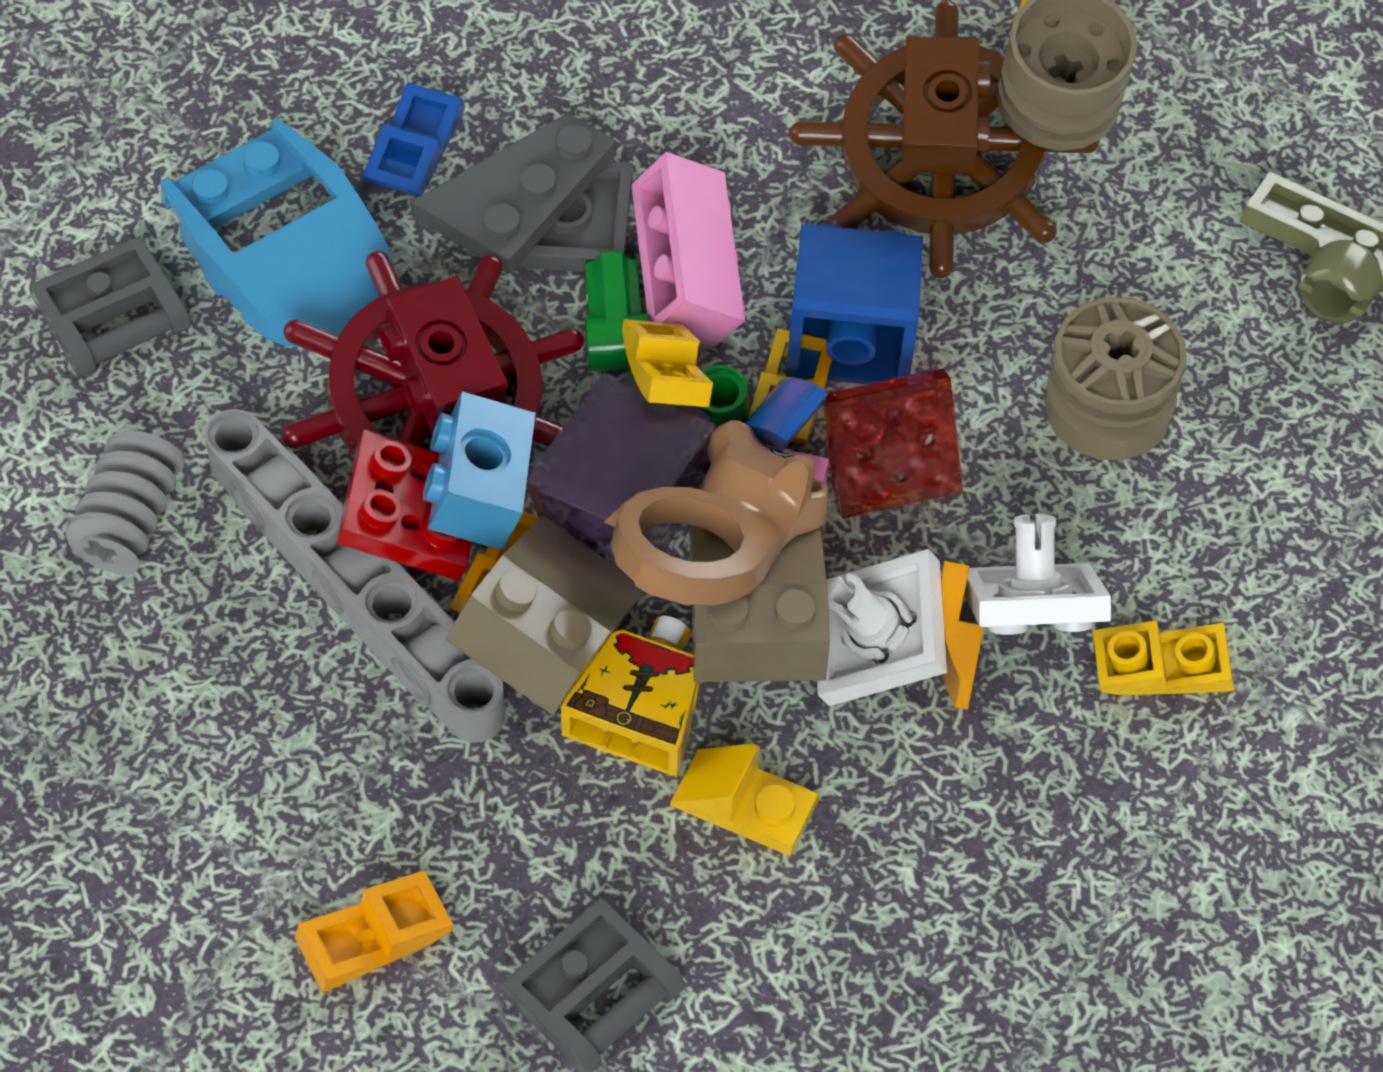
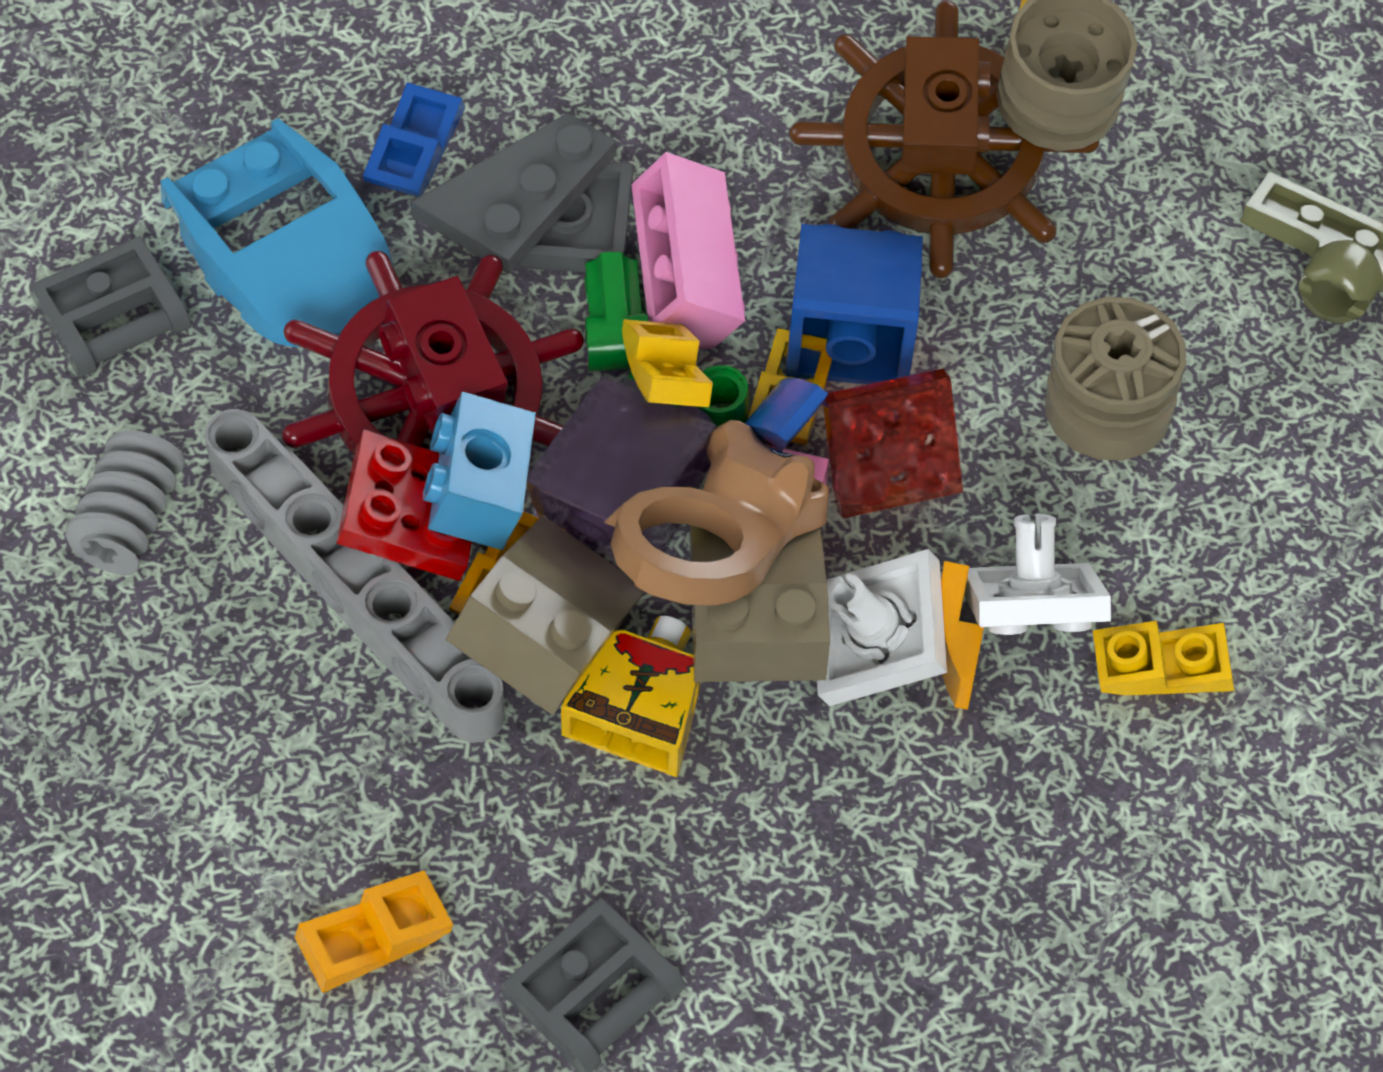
yellow slope [670,743,819,856] -> none

